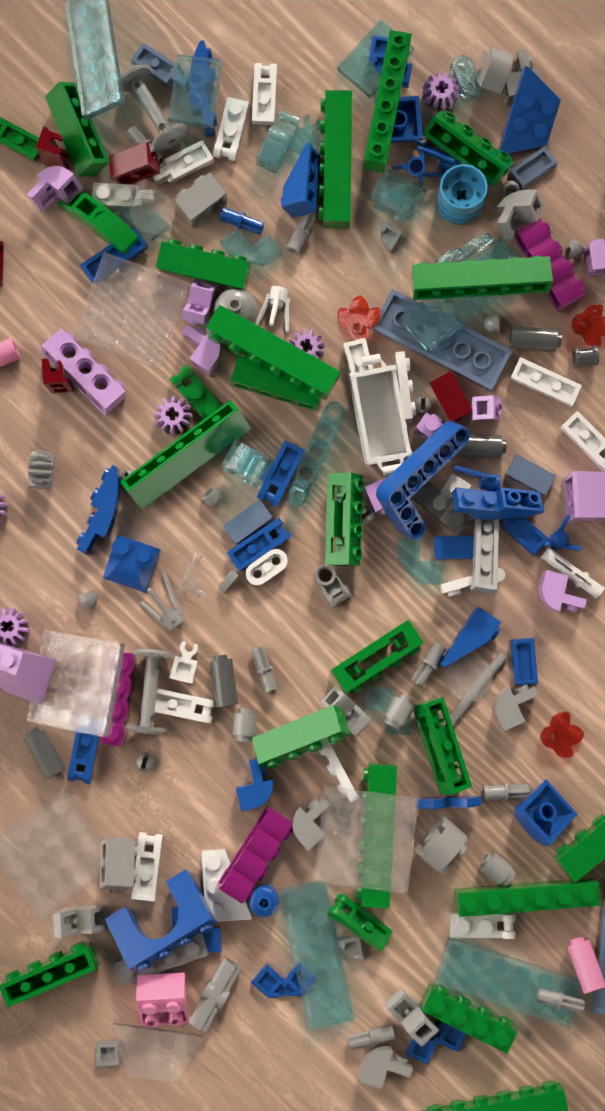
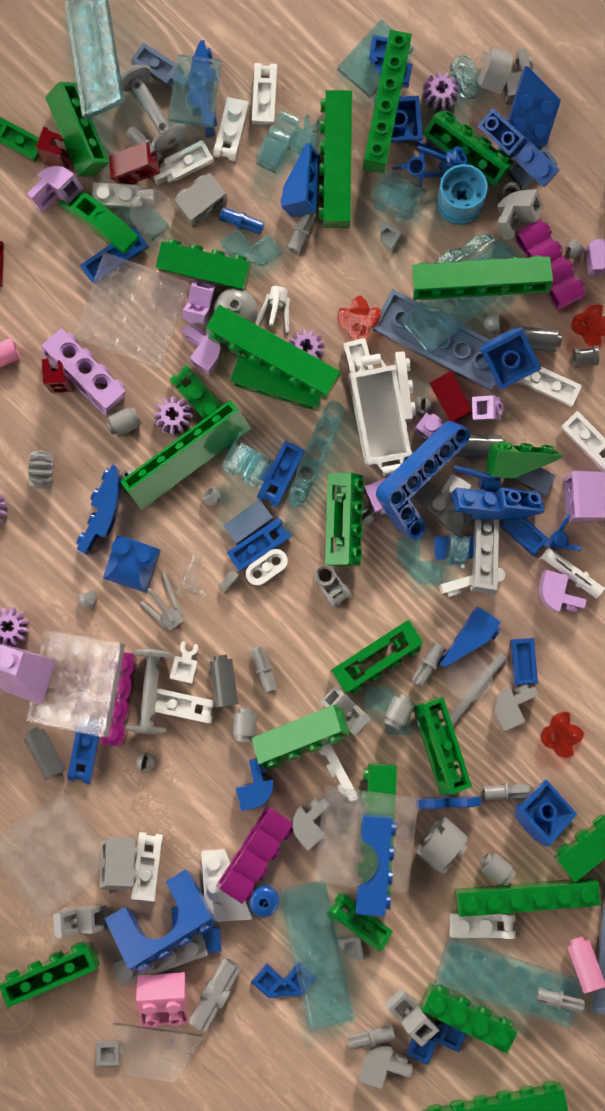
none -> light grey brick [106,407,142,437]
none -> blue arch [355,814,396,916]
none -> clear light blue wheel [445,534,470,569]
none -> blue bush [446,146,467,167]
none -> blue slope [478,108,560,188]
none -> blue slope [480,327,542,390]
none -> green slope [485,441,562,478]

